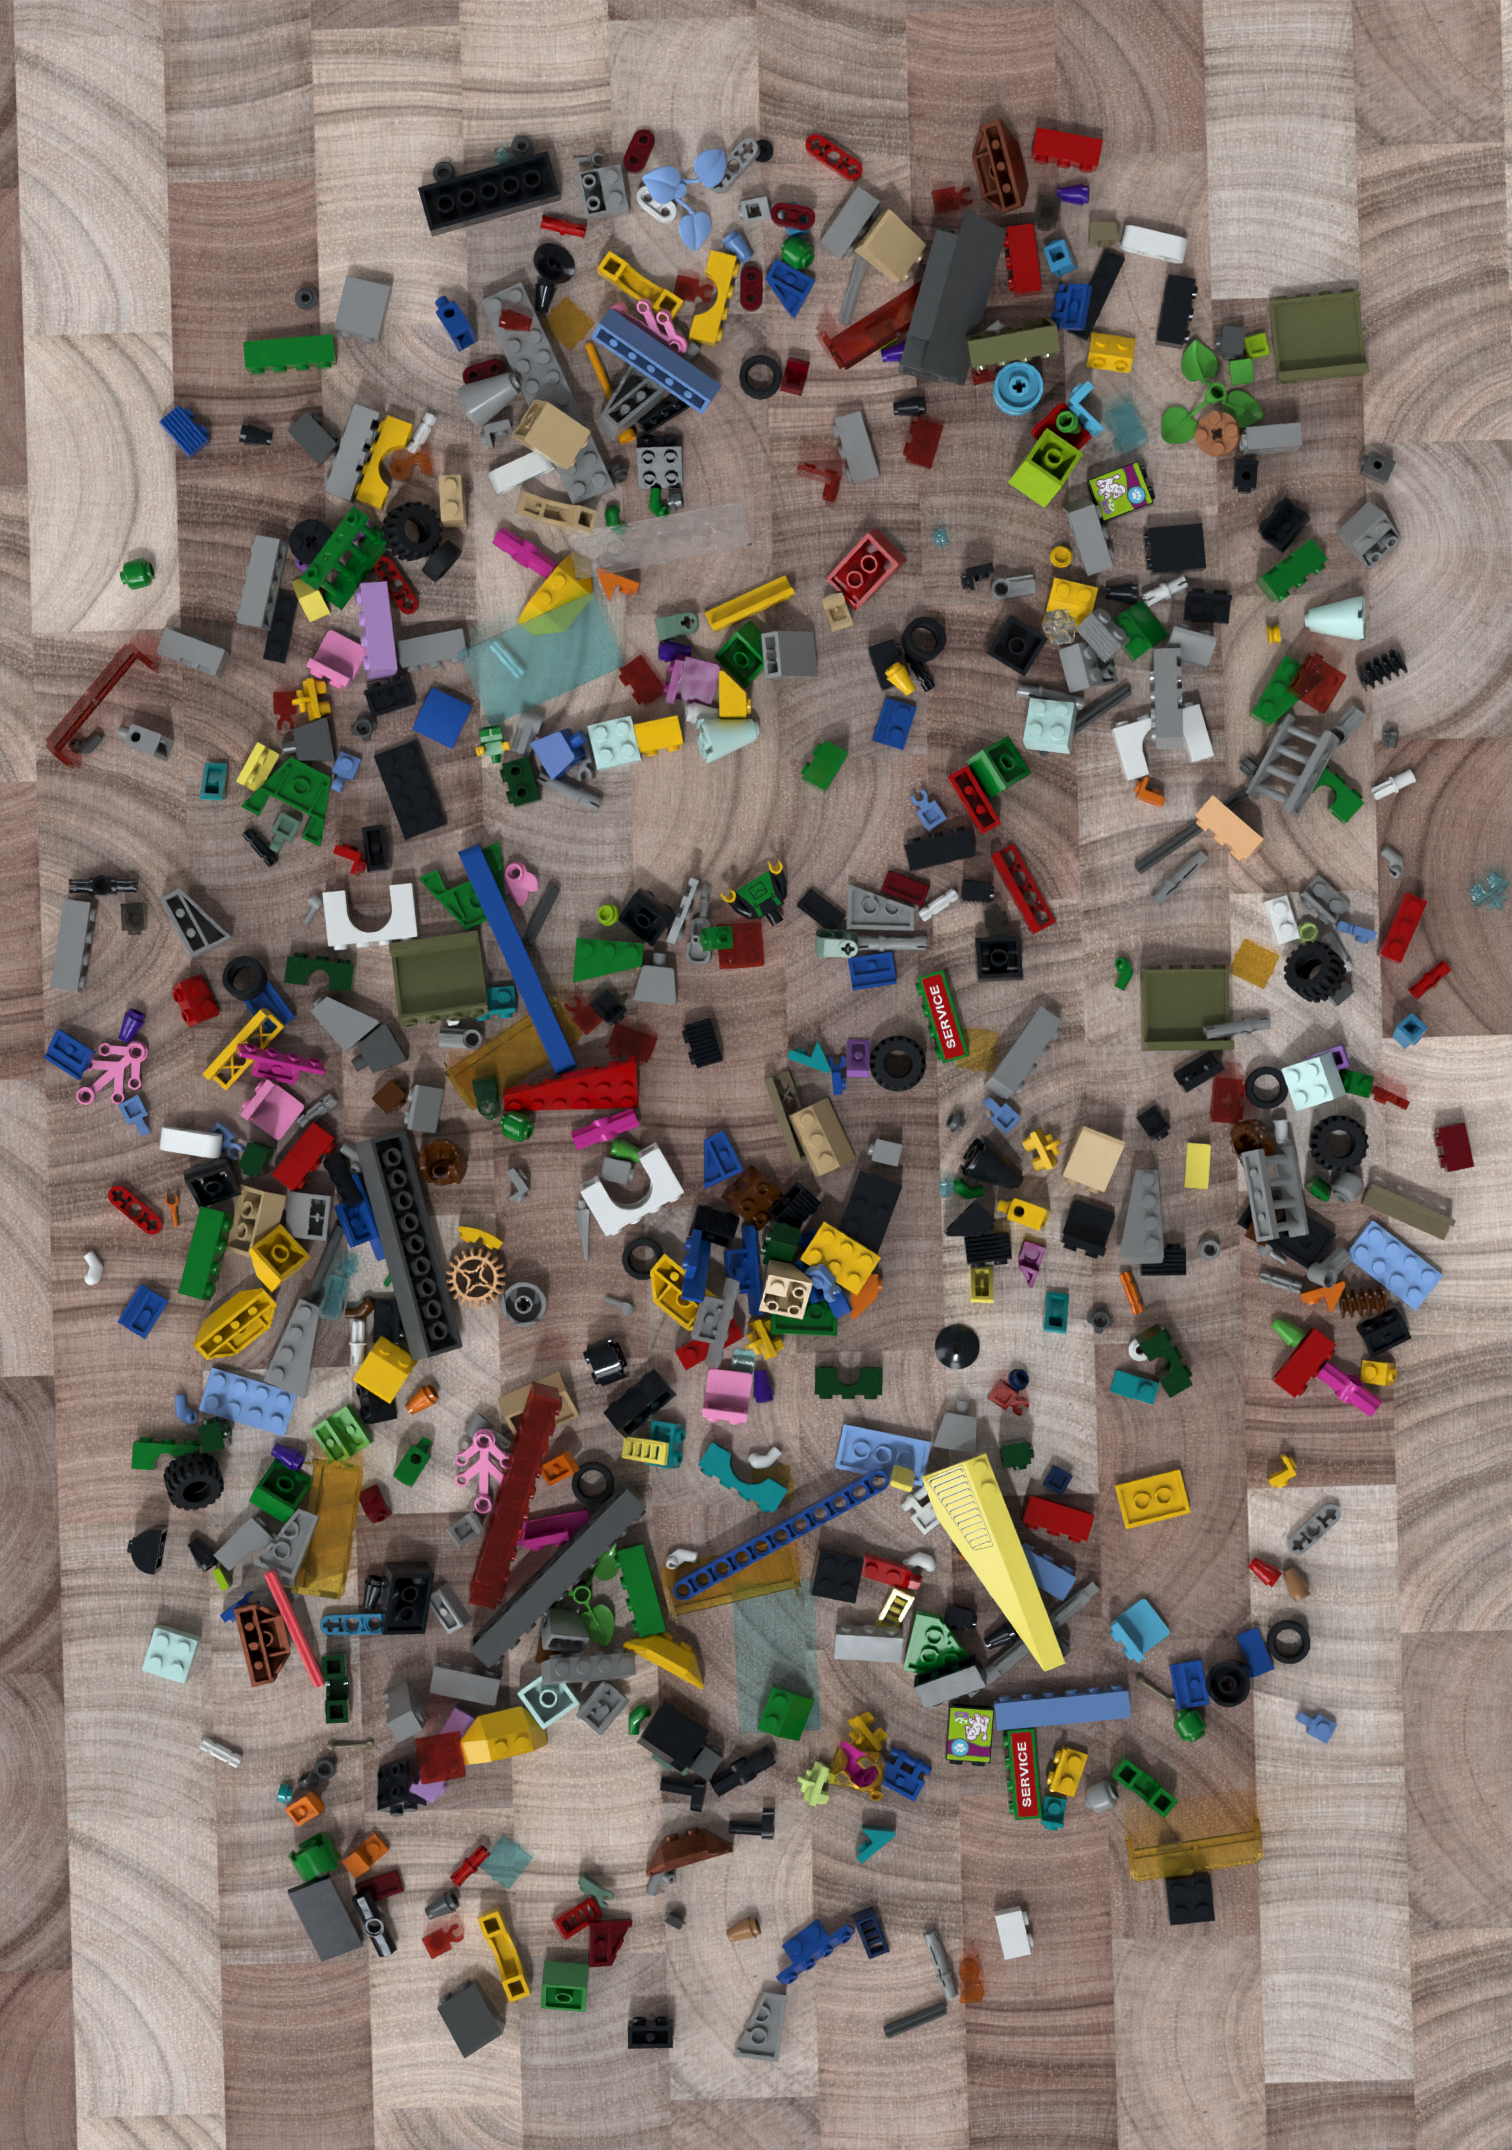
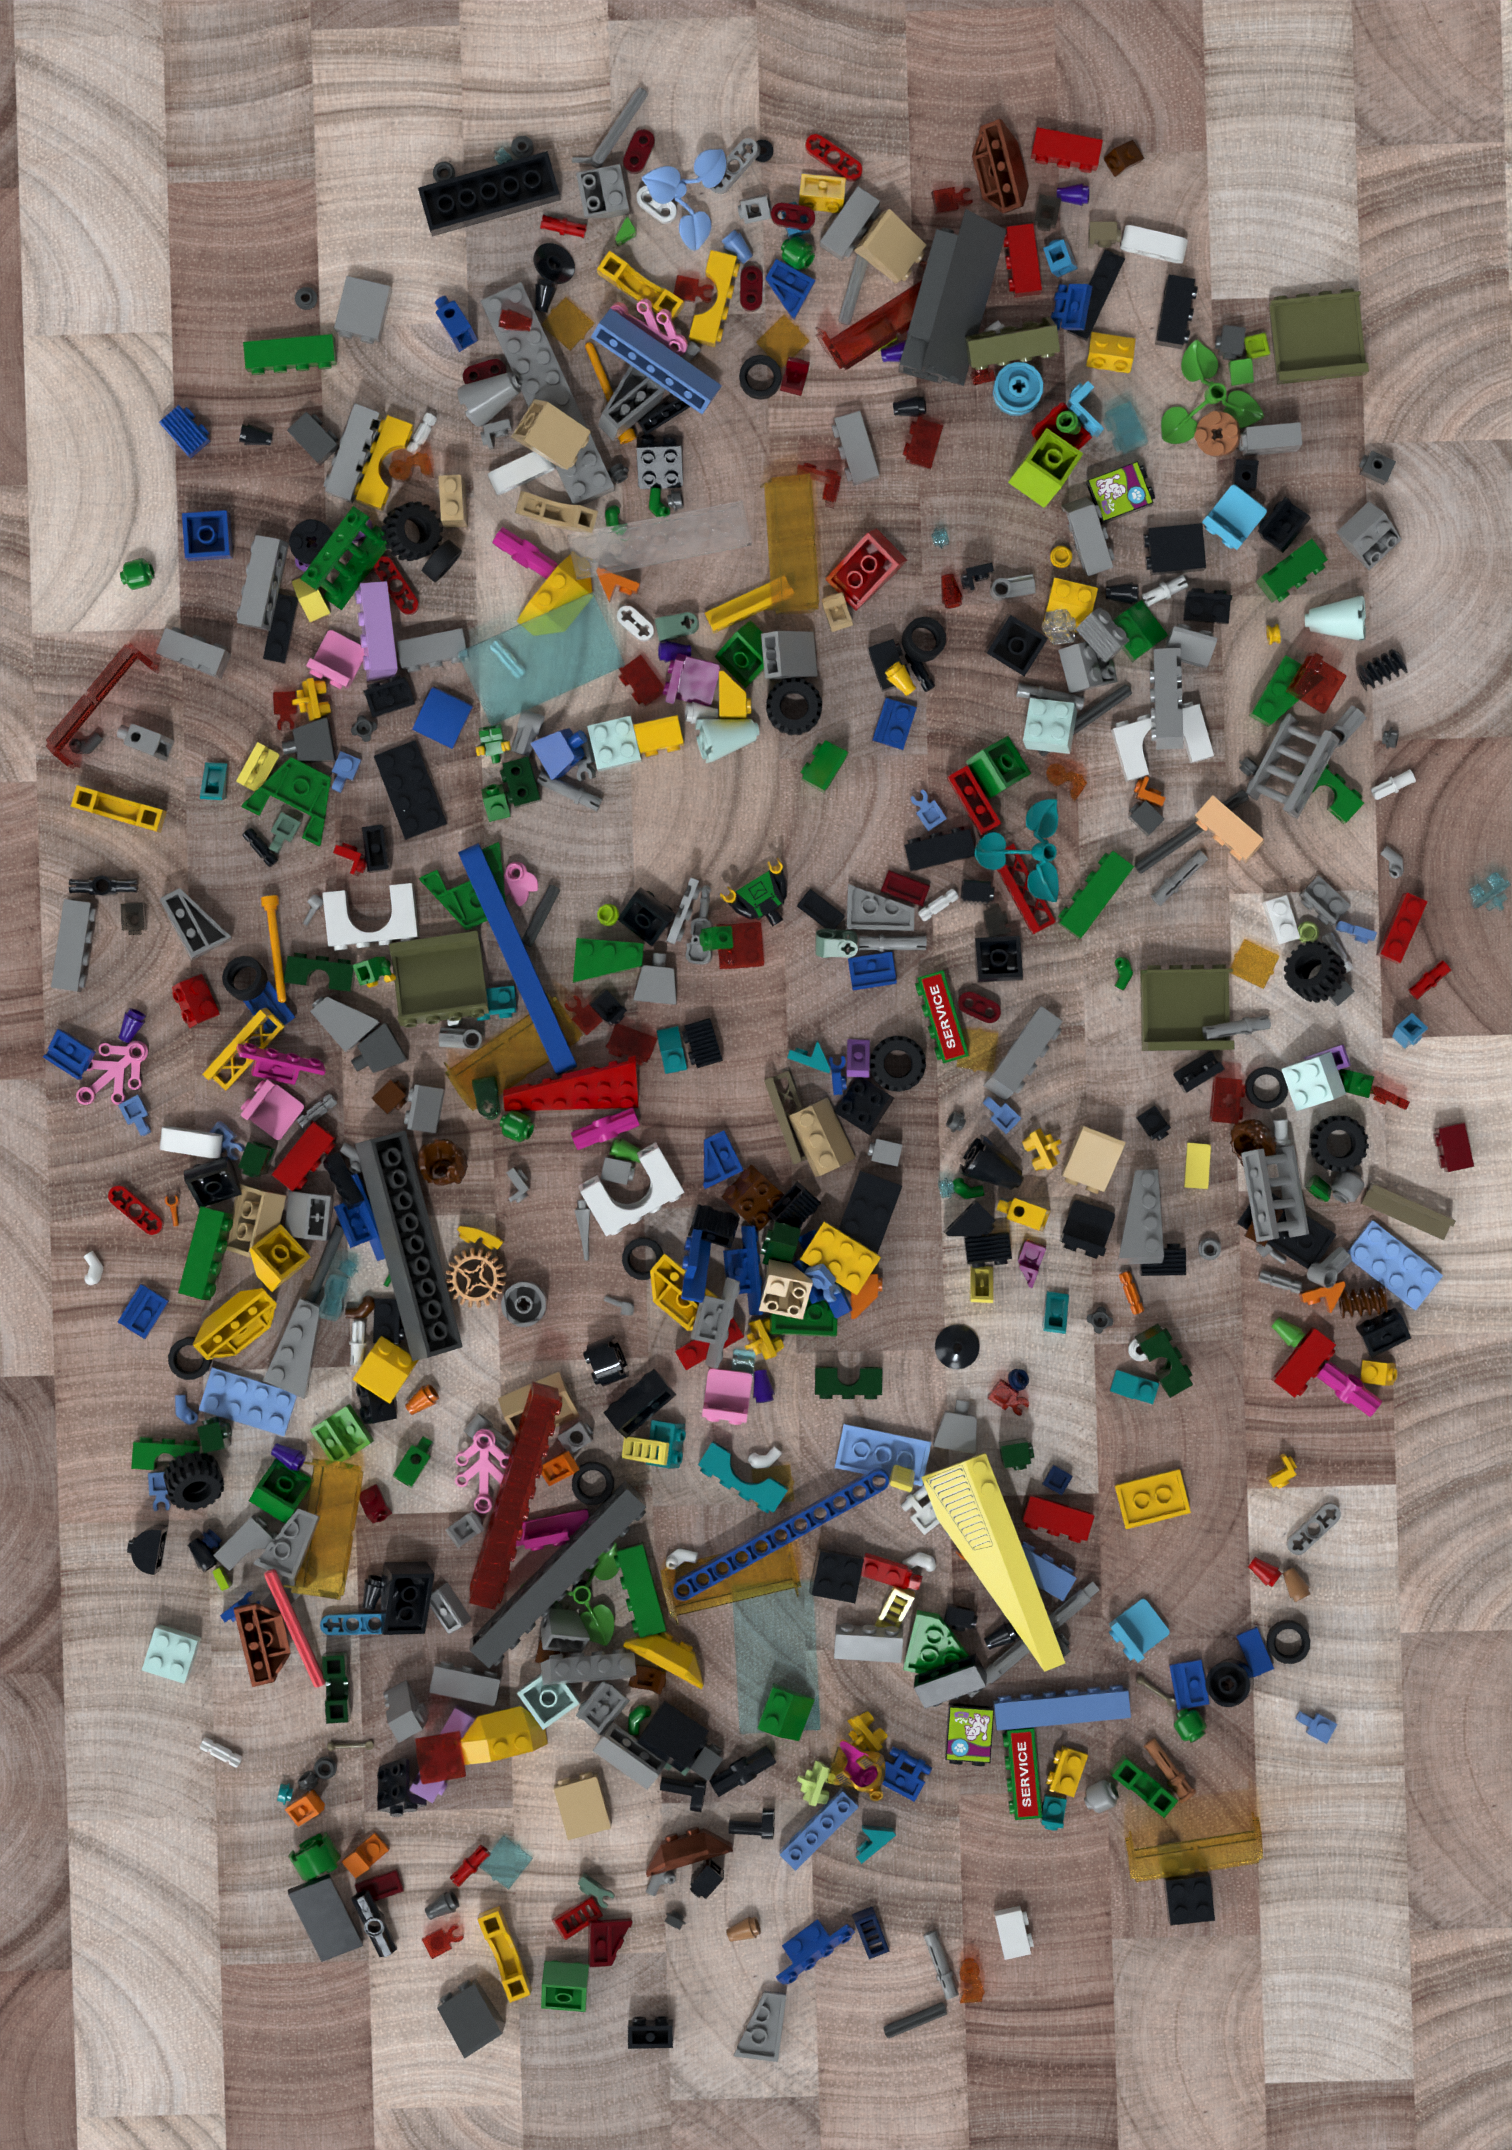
none -> yellow arch [70,785,167,833]
none -> medium blue plate [148,1471,171,1511]
none -> black tyre [168,1337,212,1380]
none -> blue brick [182,510,233,562]
none -> dark blue plate [201,1529,222,1549]
none -> light orange piece [261,895,286,1003]
none -> green piece [353,957,396,988]
none -> green bracket [481,784,511,822]
none -> tan brick [553,1771,612,1840]
none -> light grey brick [557,1420,594,1454]
none -> light grey axle [592,87,648,165]
none -> light grey brick [593,1723,666,1790]
none -> bright green slope [615,217,637,246]
none -> white beam [617,606,654,642]
none -> reddish brown bracket [628,1664,666,1694]
none -> teal slope [657,1026,687,1074]
none -> black brick [690,1858,724,1899]
none -> clear yellow piece [756,315,810,369]
none -> clear yellow piece [760,474,819,615]
none -> black tyre [766,677,822,736]
none -> medium blue brick [779,1787,859,1871]
none -> yellow bracket [799,174,846,213]
none -> black plate [834,1077,894,1135]
none -> clear red cone [941,574,963,609]
none -> dark red plate [958,992,1001,1023]
none -> teal plant [975,799,1059,902]
none -> clear orange leg [1046,763,1088,802]
none -> green brick [1058,851,1135,940]
none -> reddish brown bracket [1104,140,1145,177]
none -> dark grey brick [1128,800,1165,836]
none -> nougat pin [1143,1738,1197,1803]
none -> medium azure bracket [1202,484,1267,550]

